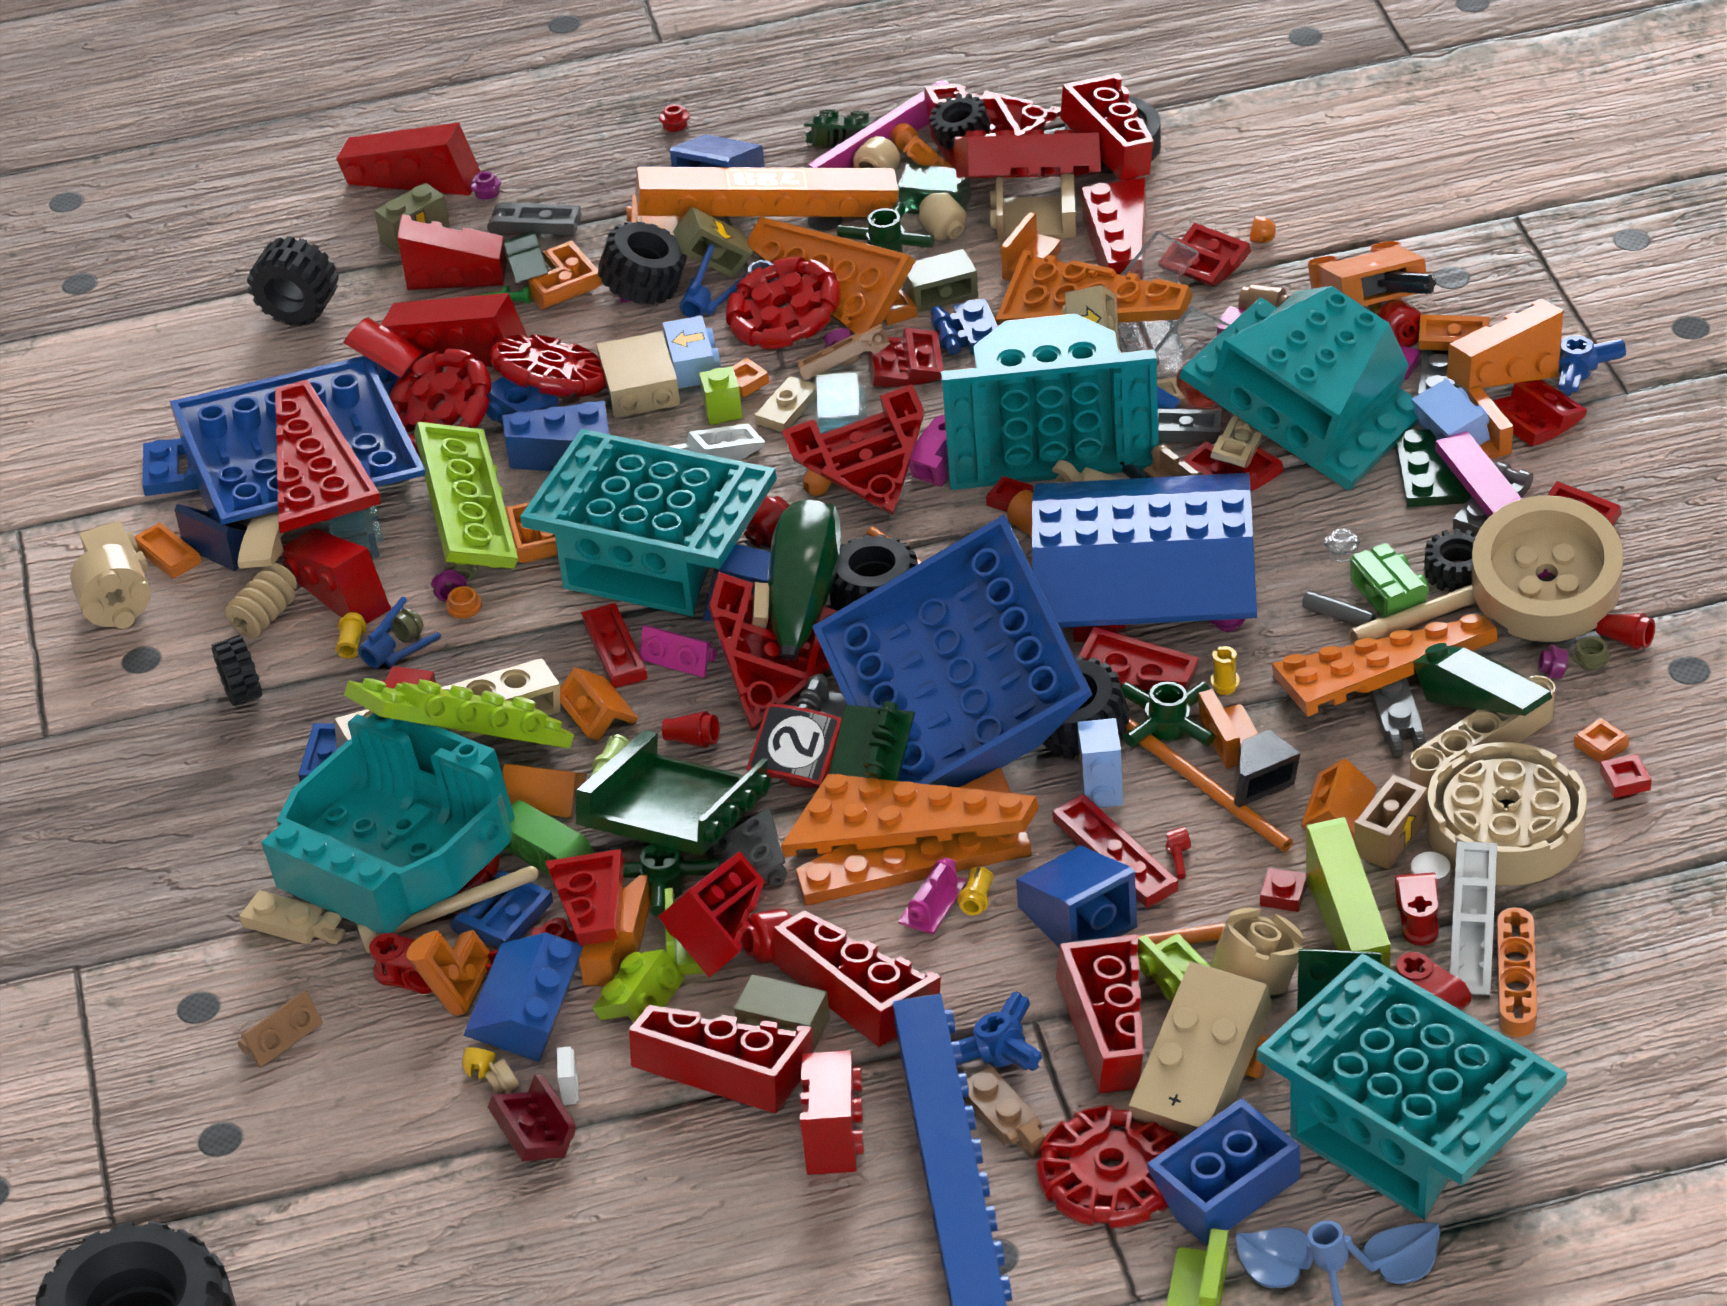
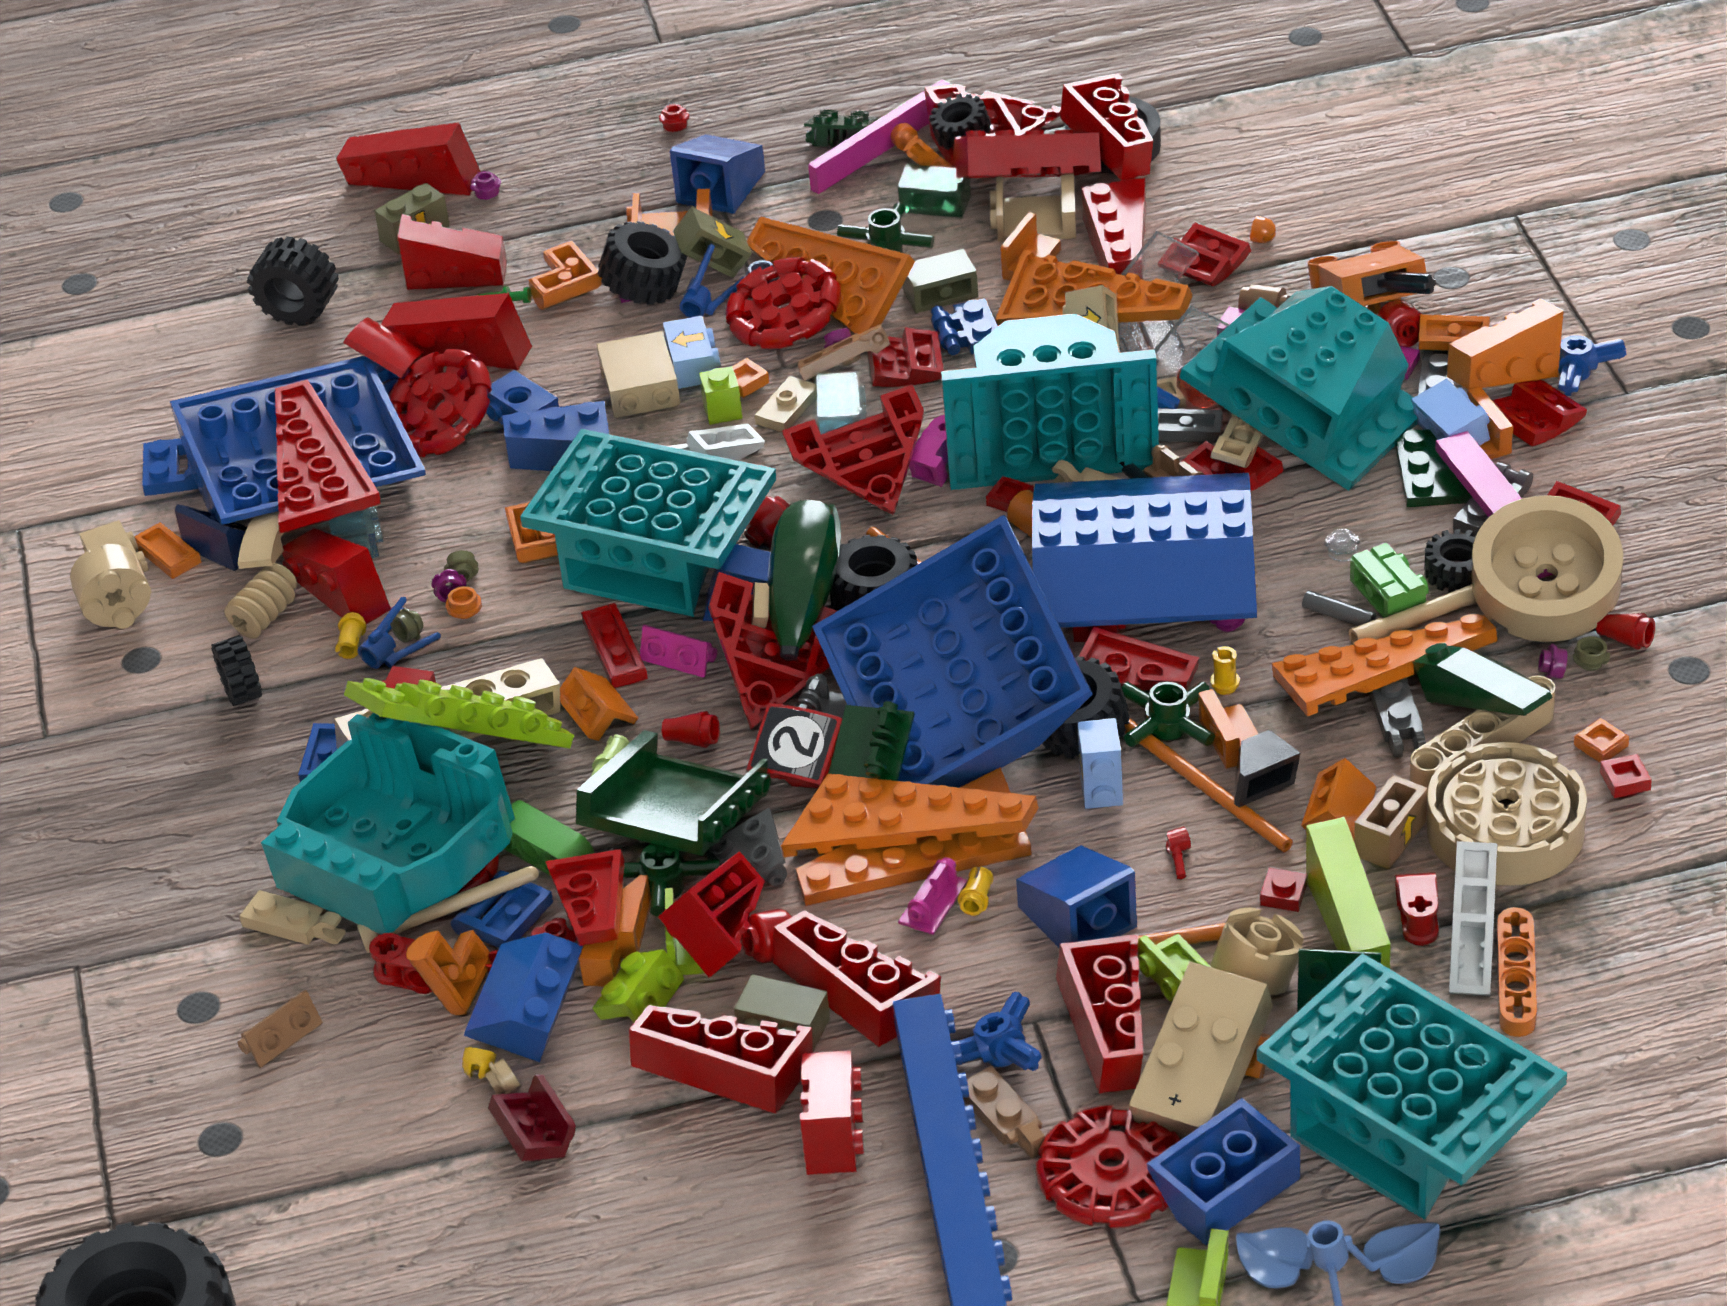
lime plate [414,422,518,569] -> none
dark grey plate [487,202,582,236] -> none
red plate [490,334,607,397] -> none
orange panel [502,764,587,818] -> none
slope [504,231,548,283] -> none
white tile [557,1046,579,1105] -> none
orange brick [635,167,898,217] -> none
orange hinge [802,468,832,496] -> none
tan head [853,136,900,171] -> none
orange tile [884,289,918,326] -> none
tan head [918,193,967,241] -> none
red plate [1052,794,1178,908] -> none
red piece [1396,952,1472,1011] -> none
white tile [1411,852,1451,889] -> none

